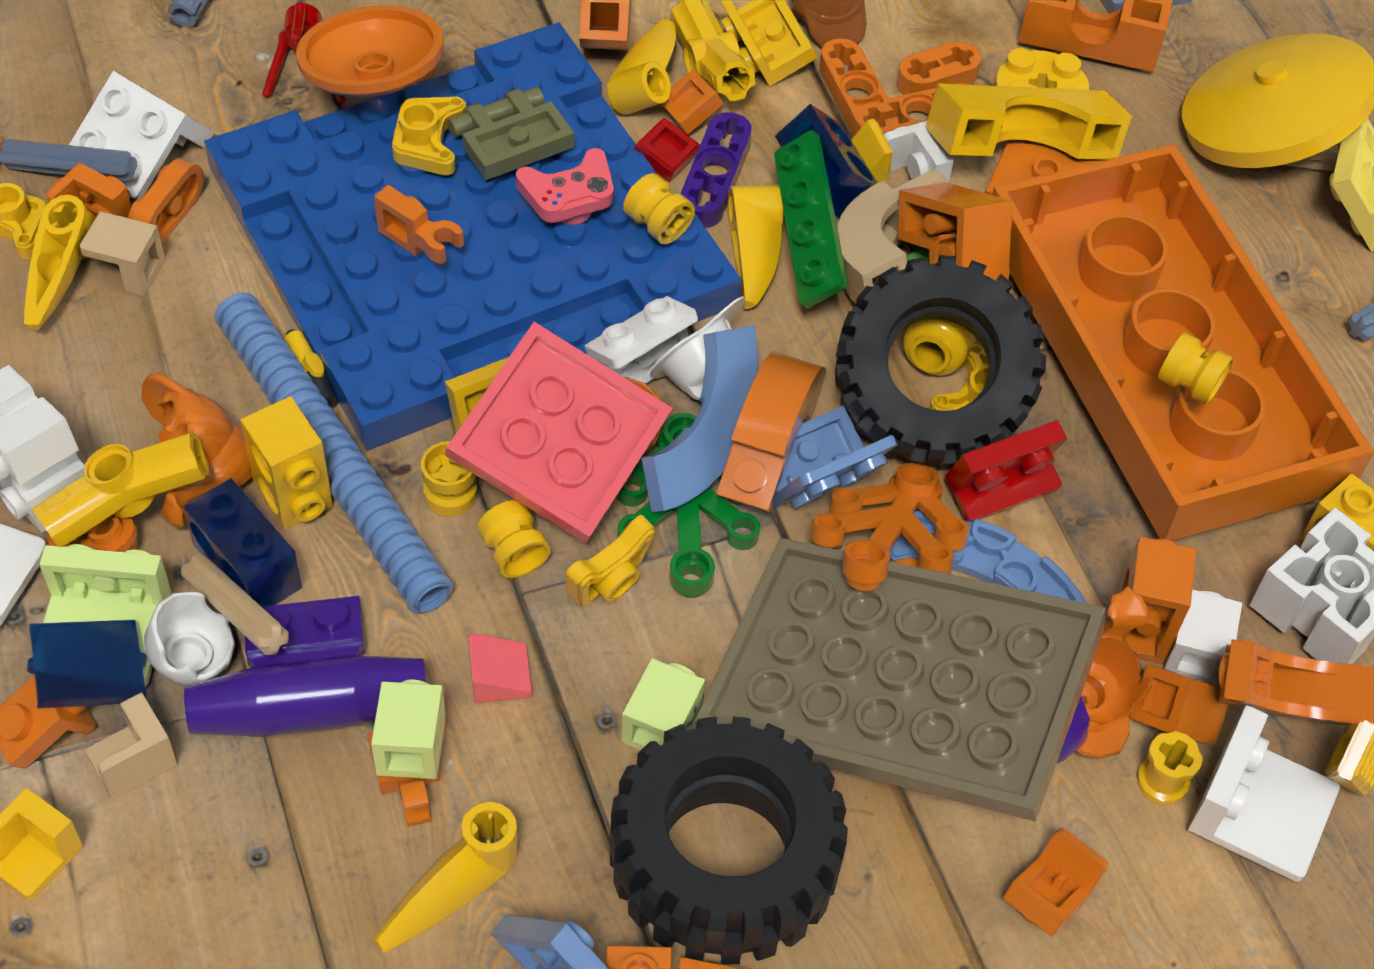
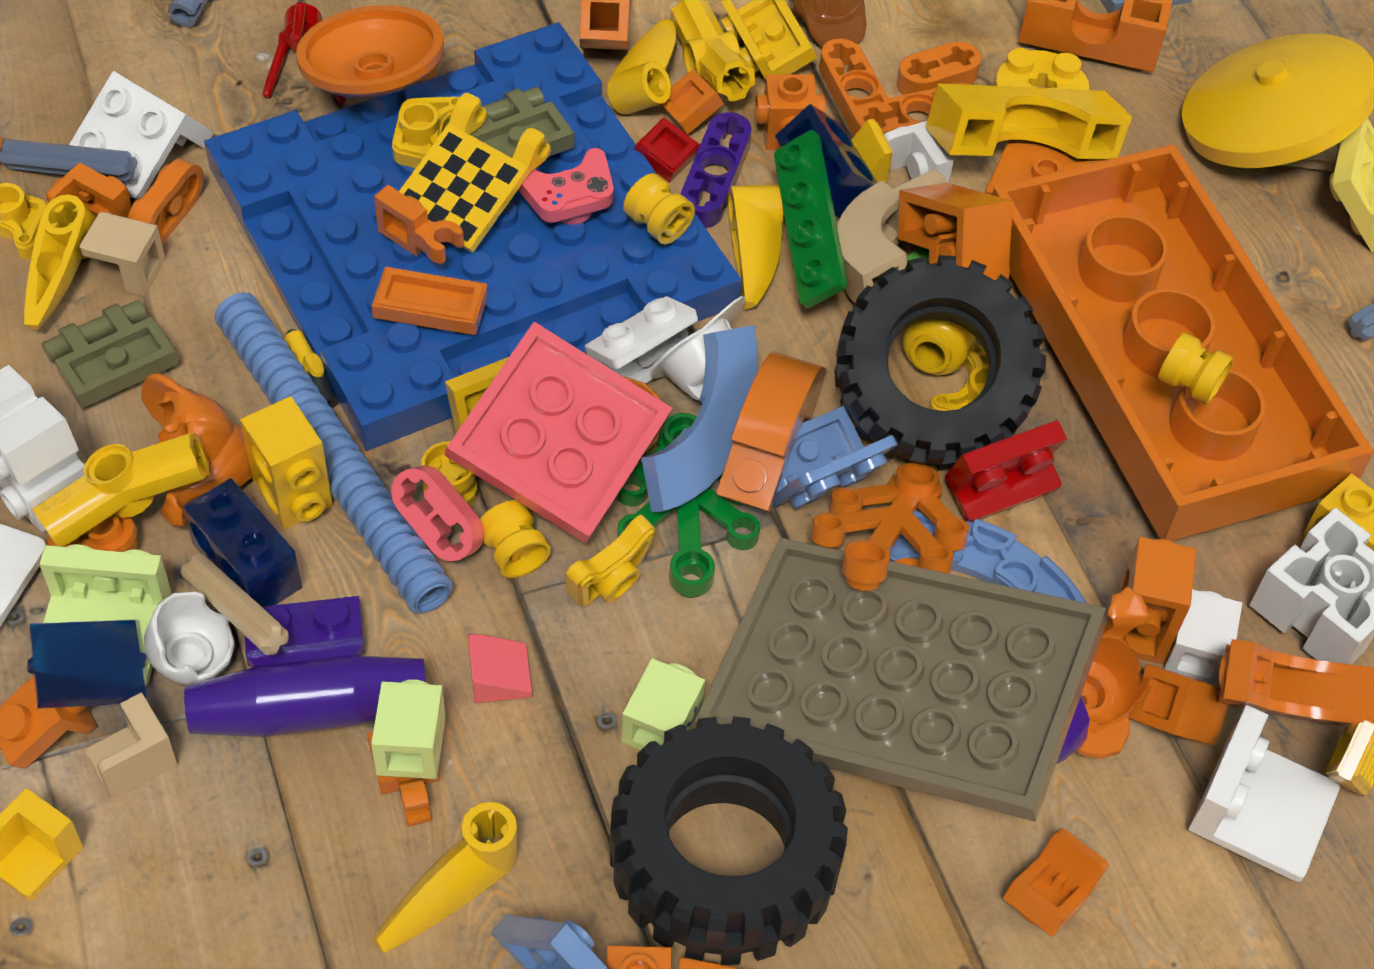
yellow bush [1136,731,1203,805] -> none
none -> olive plate [41,300,179,409]
none -> orange tile [371,267,488,335]
none -> coral beam [391,465,484,561]
none -> yellow flag [399,93,551,253]
none -> orange brick [755,74,825,150]

